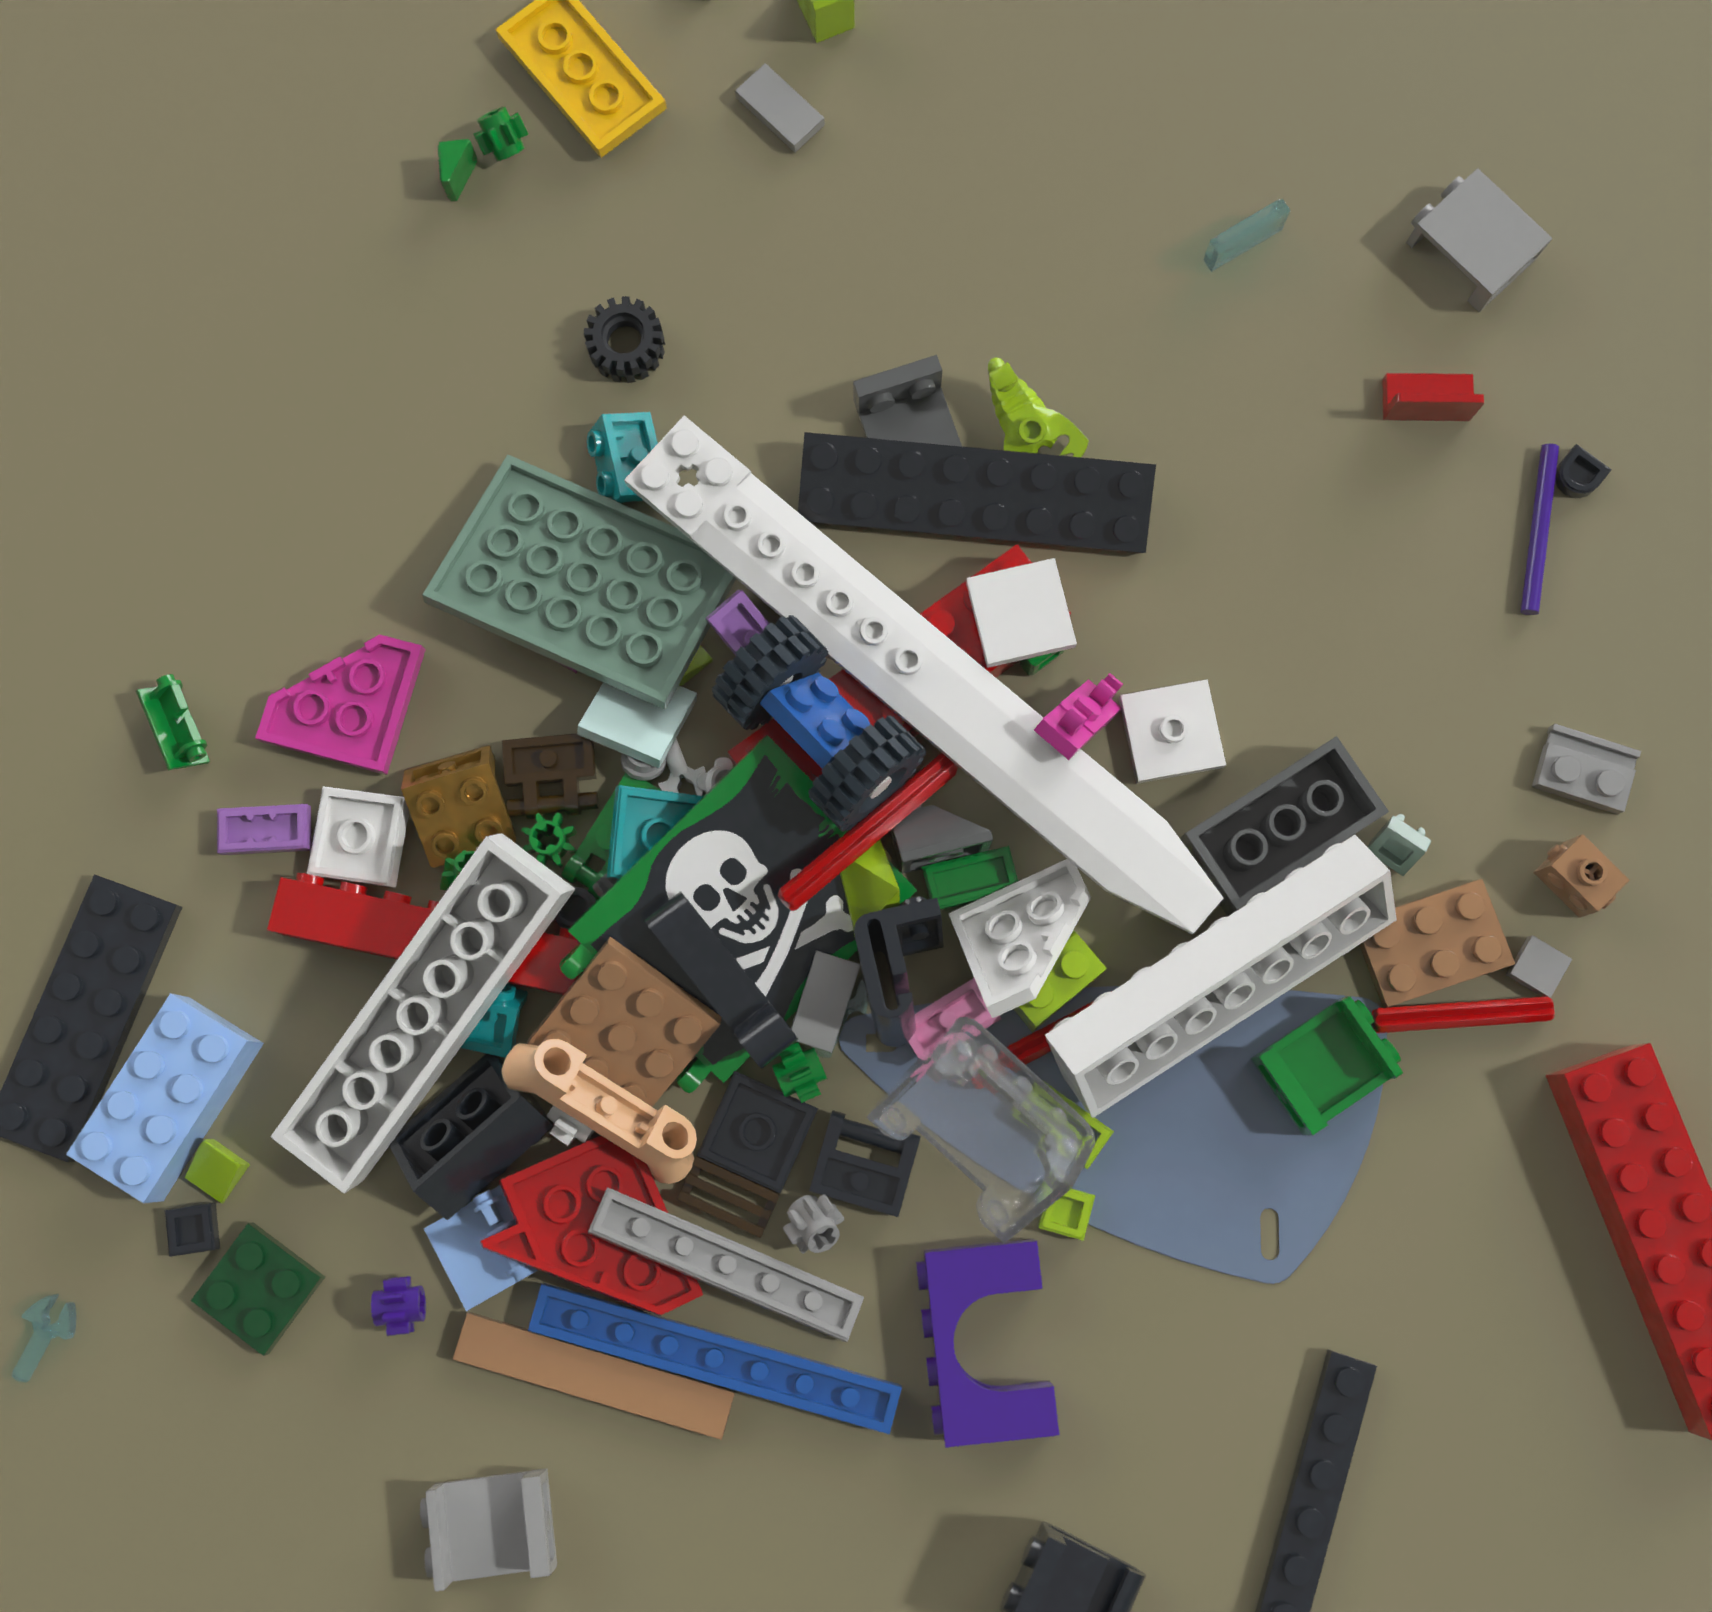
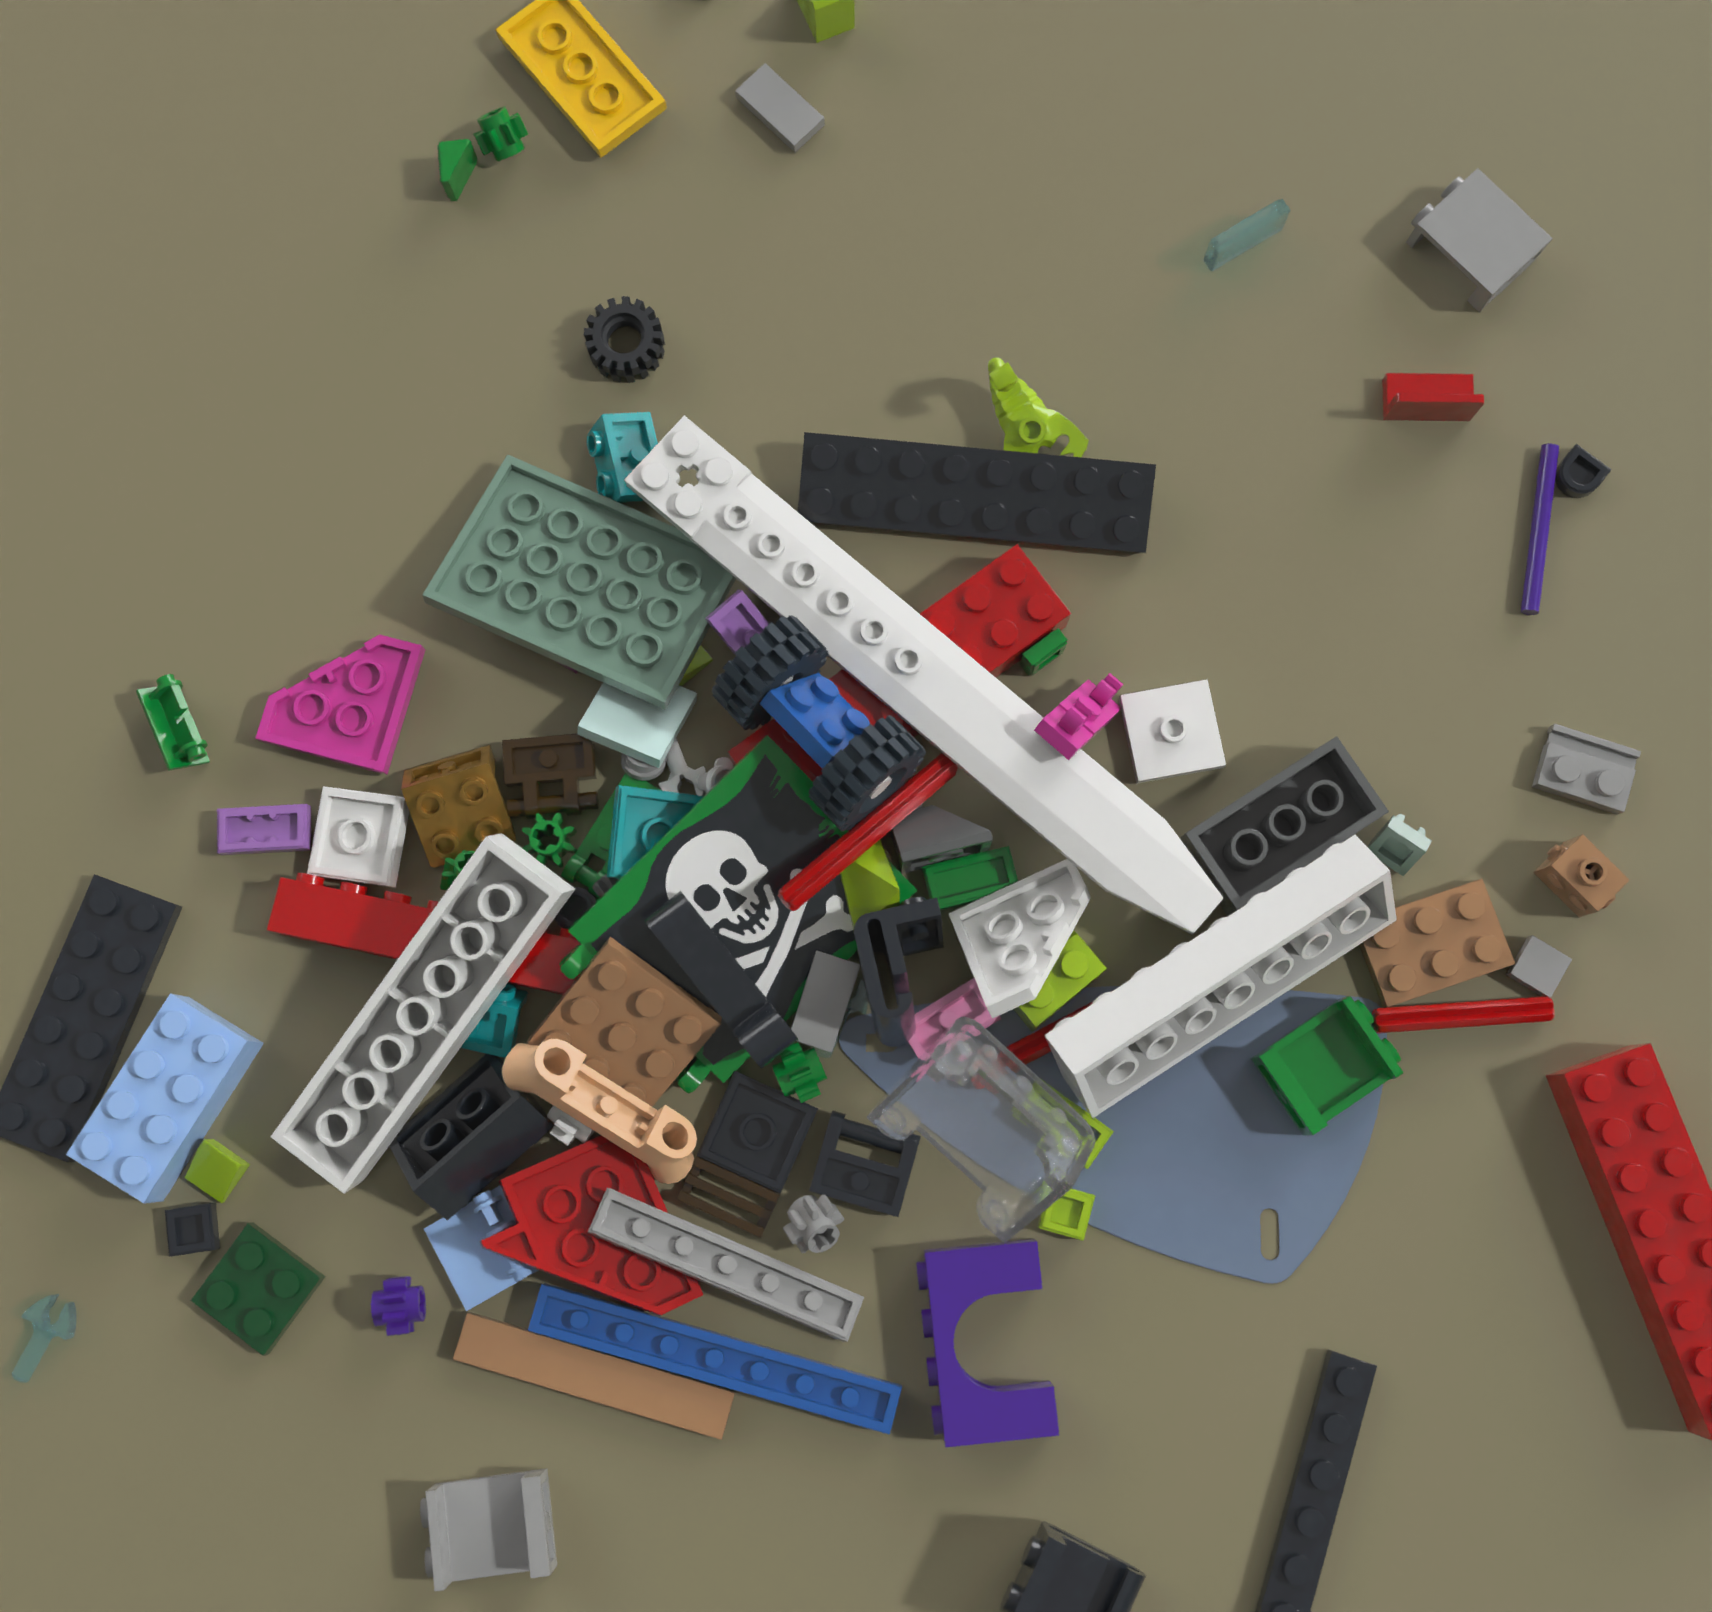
dark grey bracket [853,355,962,446] -> none
white tile [966,558,1077,668] -> none

